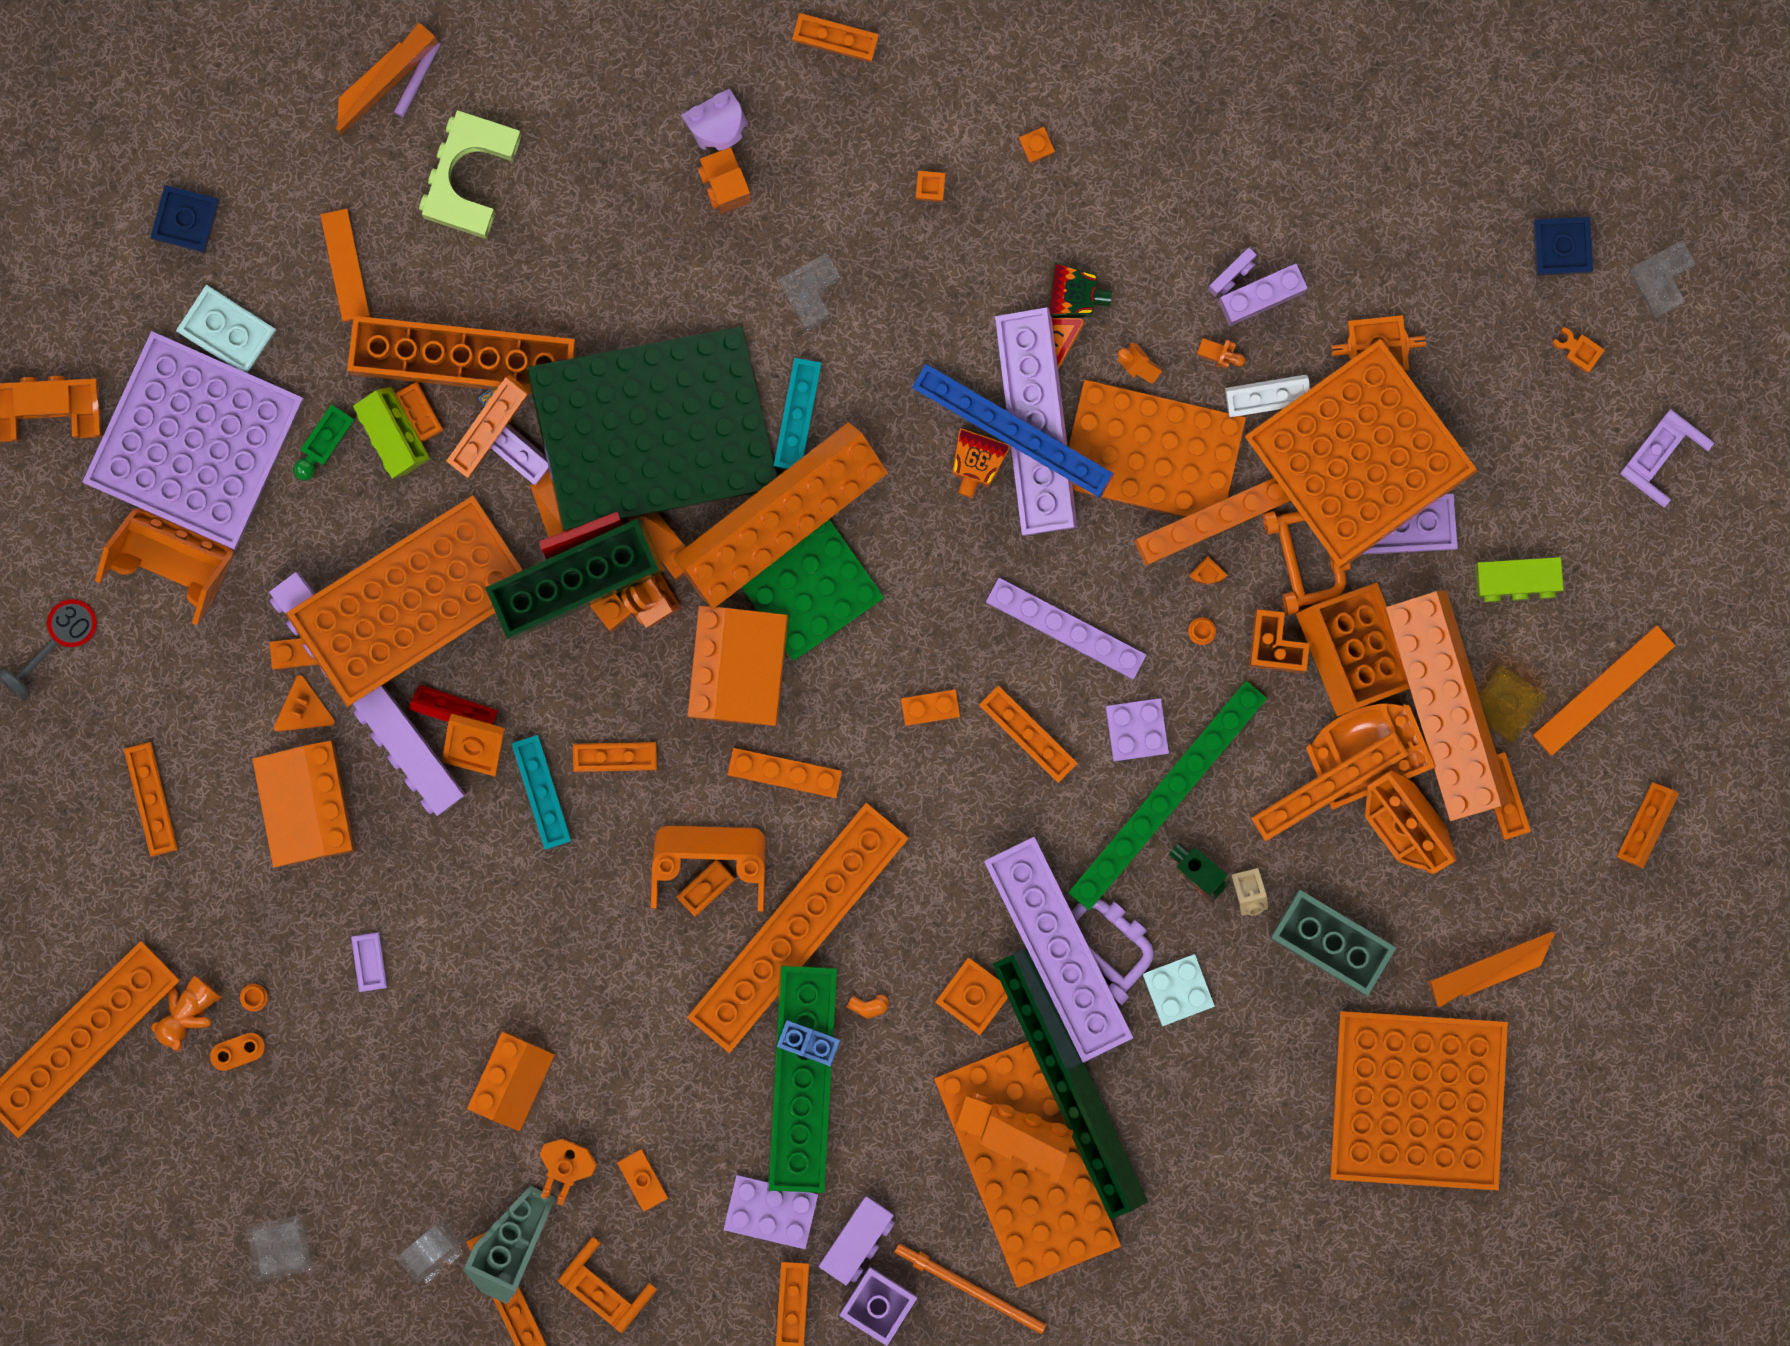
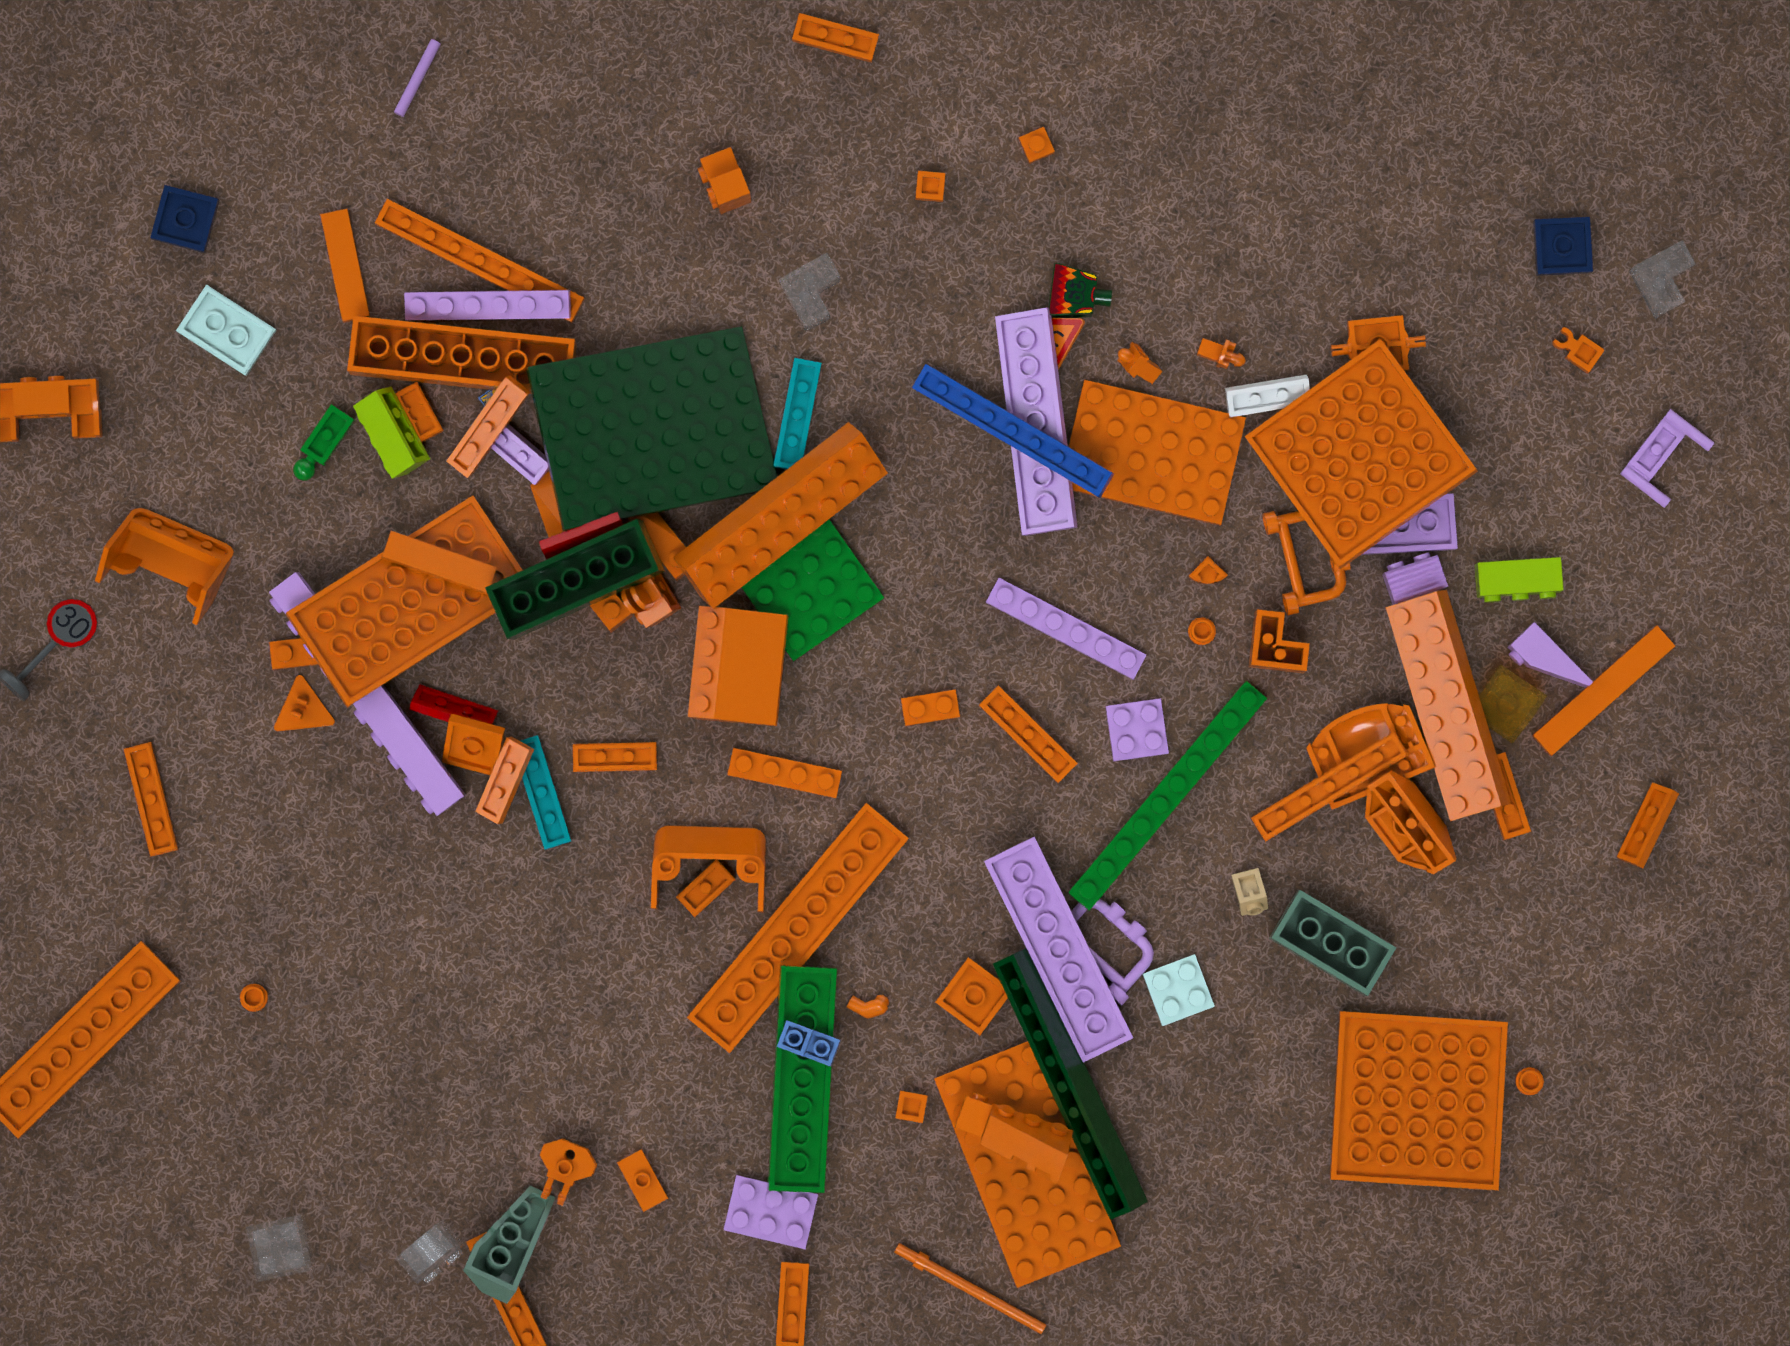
lavender plate [83,331,304,550] -> none
orange piece [151,975,222,1051] -> none
orange plate [210,1033,266,1071] -> none
orange slope [252,741,356,868] -> none
orange wedge [336,22,439,135] -> none
lavender tile [351,932,388,992] -> none
yellowish green arch [419,110,522,239] -> none
orange slope [467,1032,555,1131] -> none
orange plate [557,1236,658,1333] -> none
lavender slope [681,89,748,151] -> none
lavender brick [819,1196,895,1286] -> none
lavender brick [839,1266,917,1346] -> none
torso [952,428,1010,499] -> none
orange plate [1134,478,1291,566] -> none
dark green torso [1169,843,1231,903] -> none
lavender plate [1208,248,1257,297] -> none
lavender brick [1218,264,1308,327] -> none
orange slope [1296,582,1410,717] -> none
orange wedge [1427,931,1555,1007] -> none
none -> orange plate [375,199,585,323]
none -> orange tile [381,531,497,595]
none -> lavender plate [404,290,571,320]
none -> orange plate [475,736,534,824]
none -> orange plate [895,1090,928,1123]
none -> lavender brick [1382,552,1448,605]
none -> lavender slope [1507,622,1593,688]
none -> orange plate [1515,1067,1544,1095]

